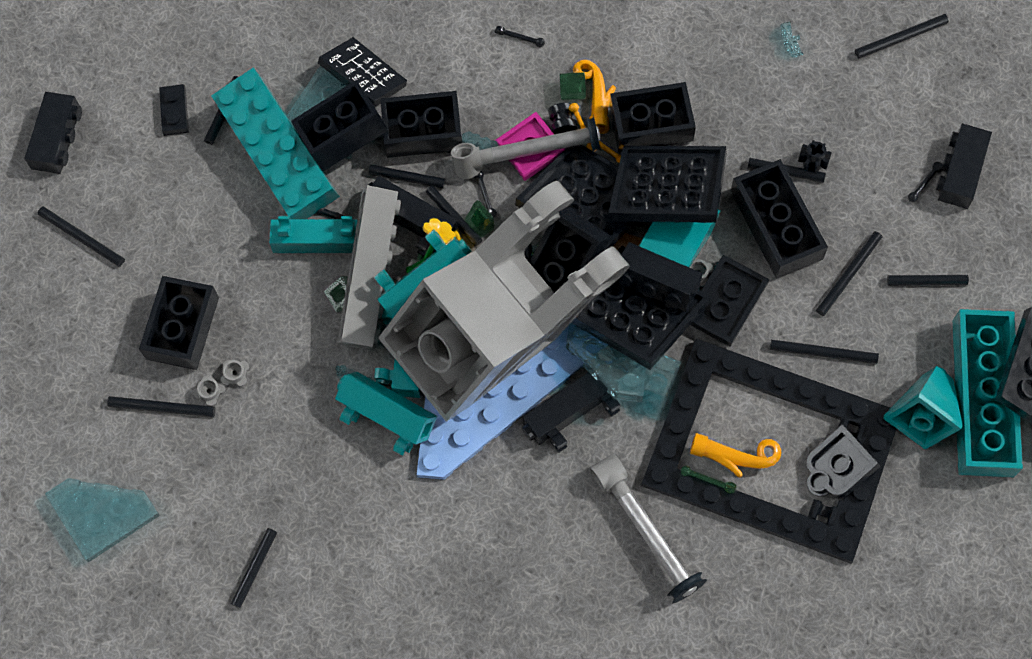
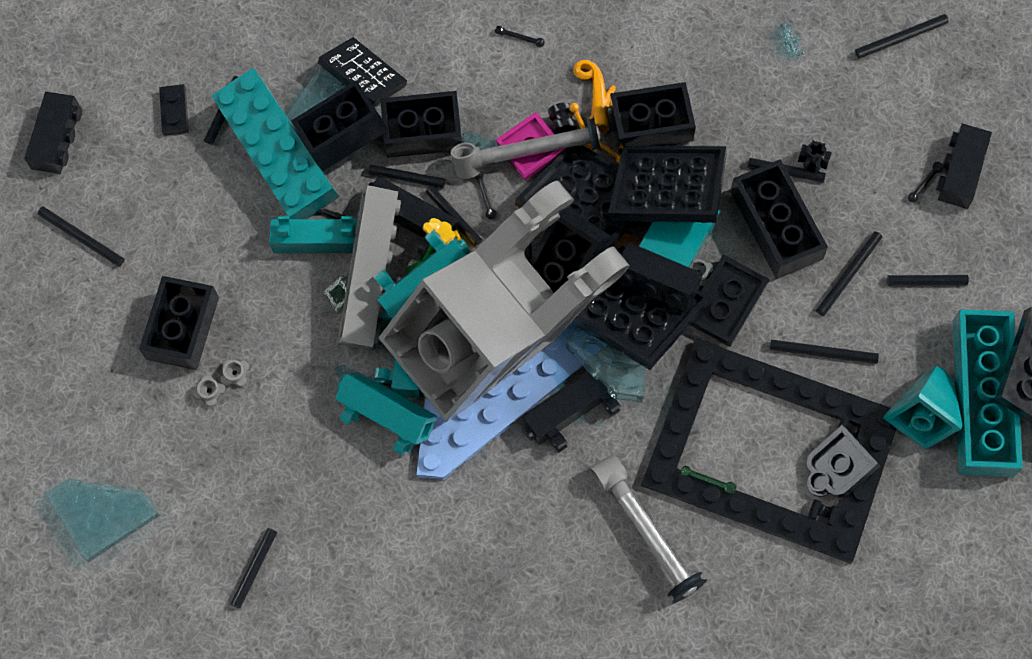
black bar [107,396,216,417] -> none
clear green slope [465,200,494,238] -> none
clear green slope [559,72,586,100] -> none
clear light blue slope [634,355,681,420] -> none
light orange plant [690,433,781,478] -> none

